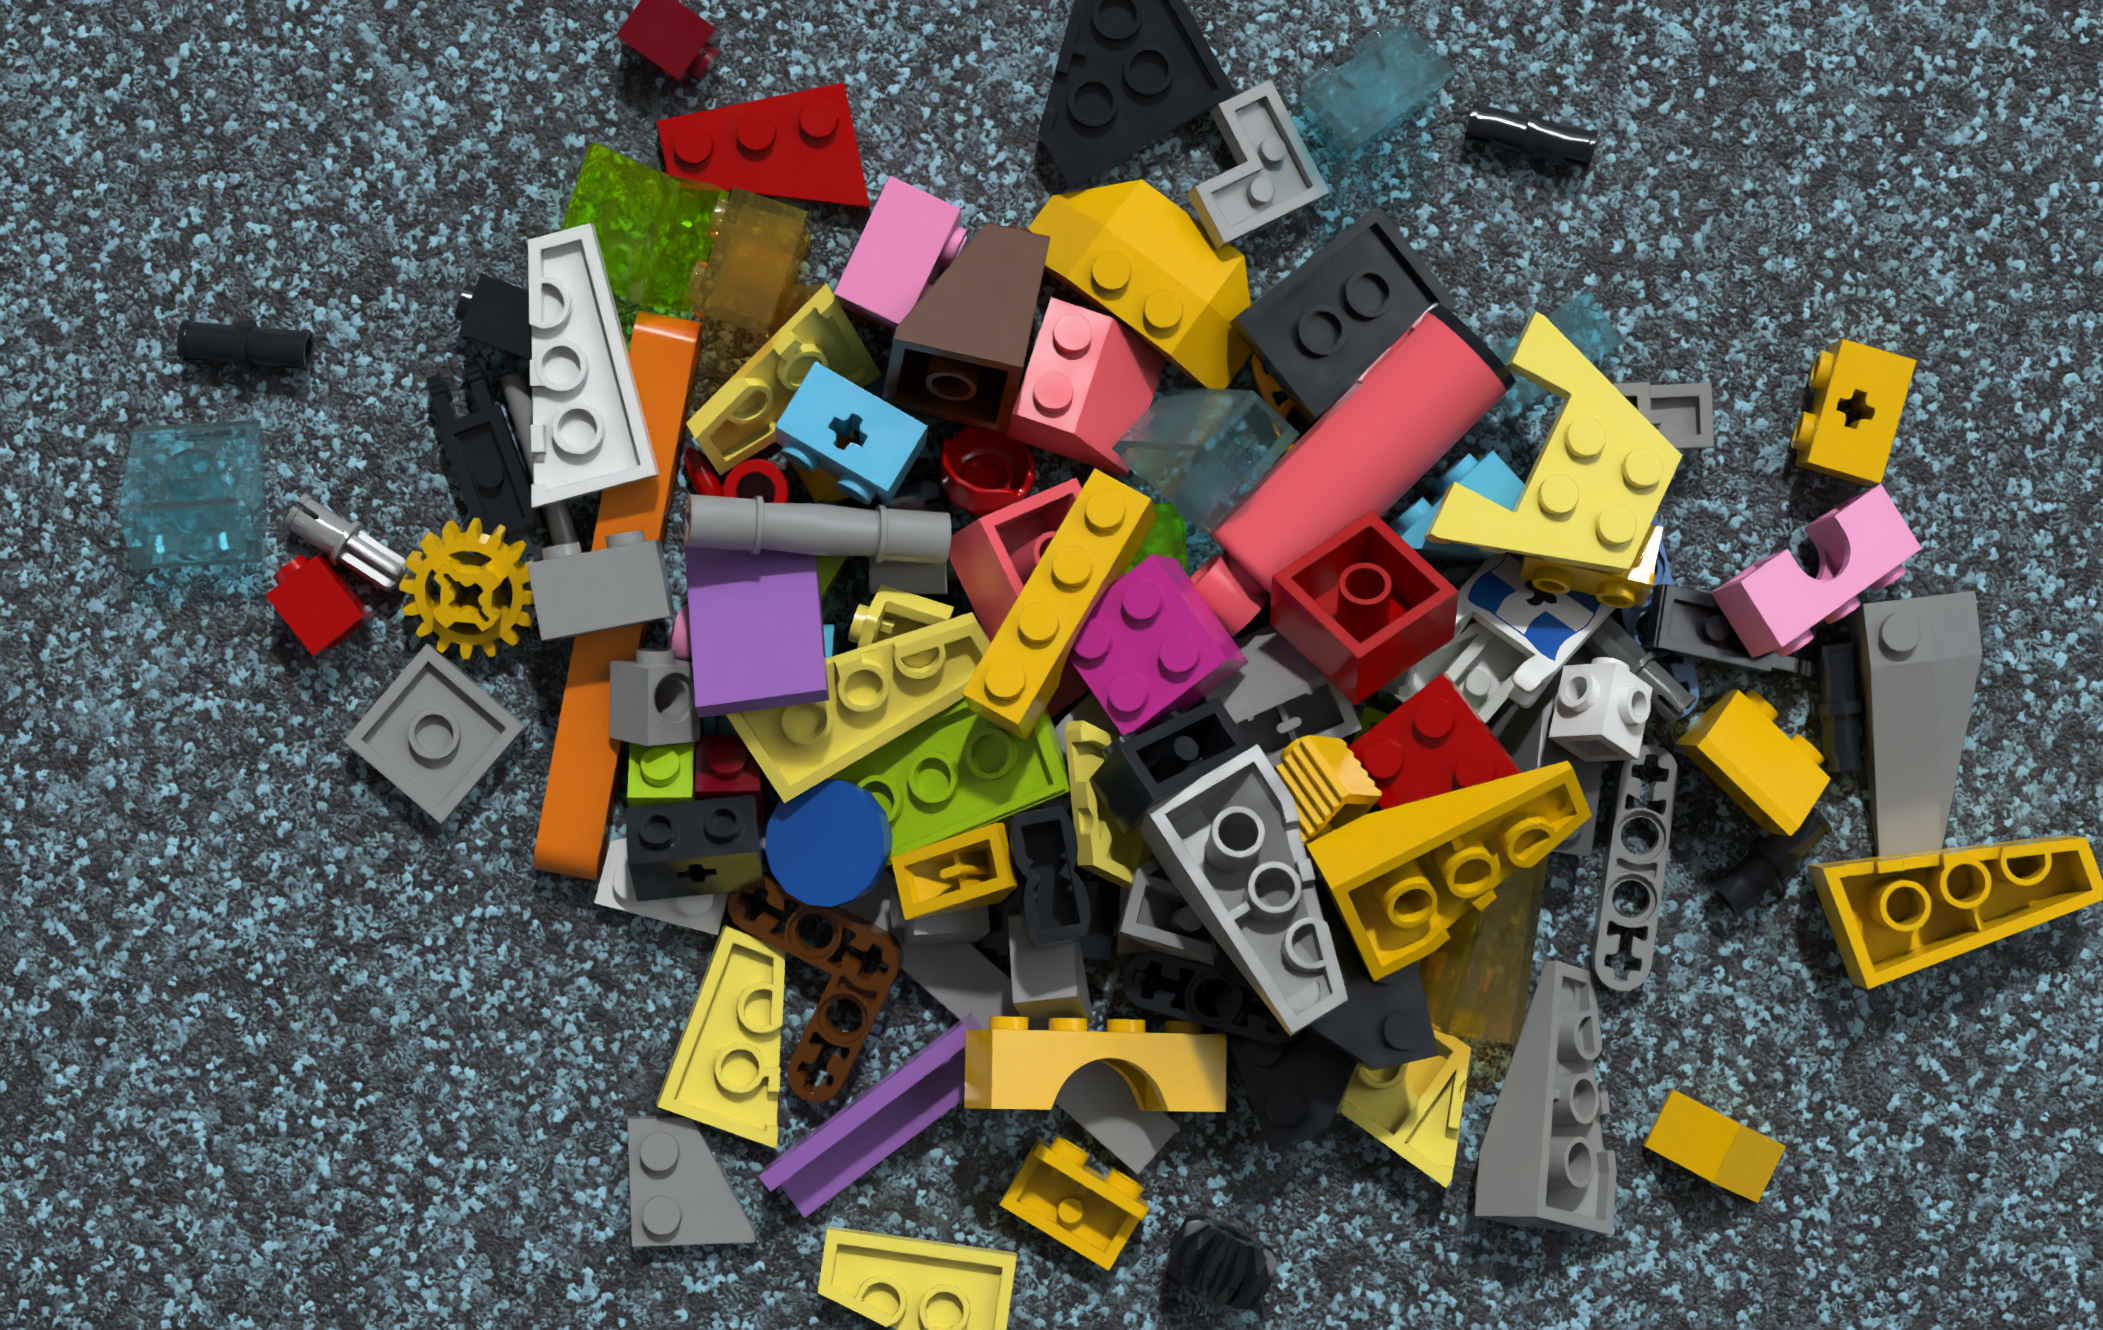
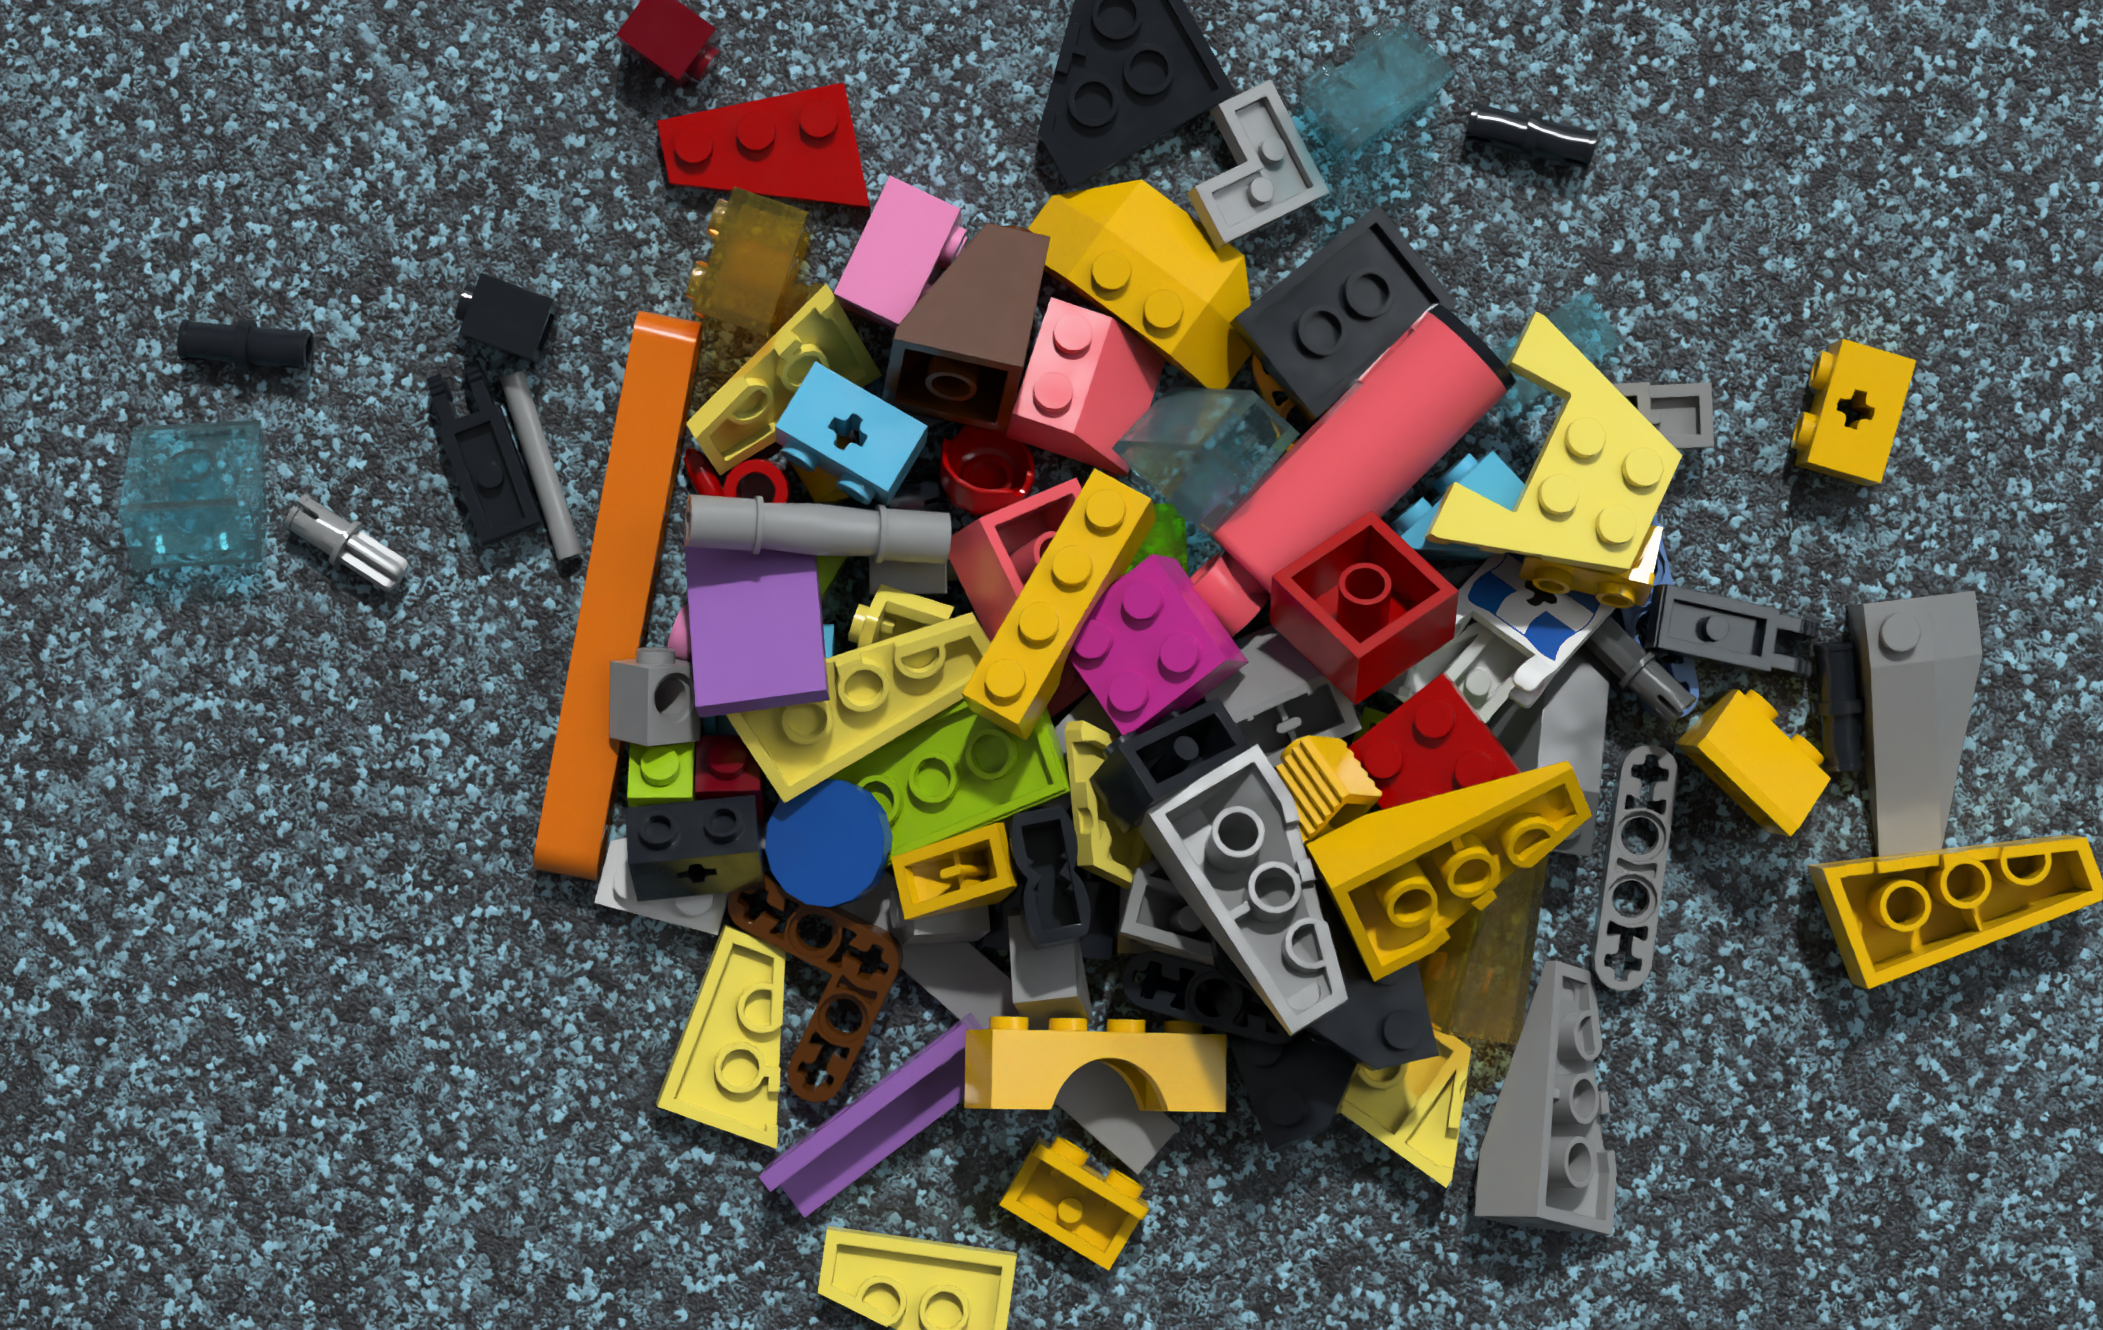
red brick [265,554,374,657] -> none
light grey plate [343,643,527,824] -> none
yellow gear [399,518,536,659] -> none
light grey brick [527,530,676,641] -> none
white wing [528,223,660,508] -> none
clear neon green bracket [560,142,730,312] -> none
light grey wing [627,1115,756,1247] -> none
black gear [1165,1215,1278,1310] -> none
white brick [1549,657,1653,762] -> none
yellow slope [1643,1088,1786,1203] -> none
black pin [1710,806,1832,916] -> none
bright pink arch [1711,484,1922,658] -> none

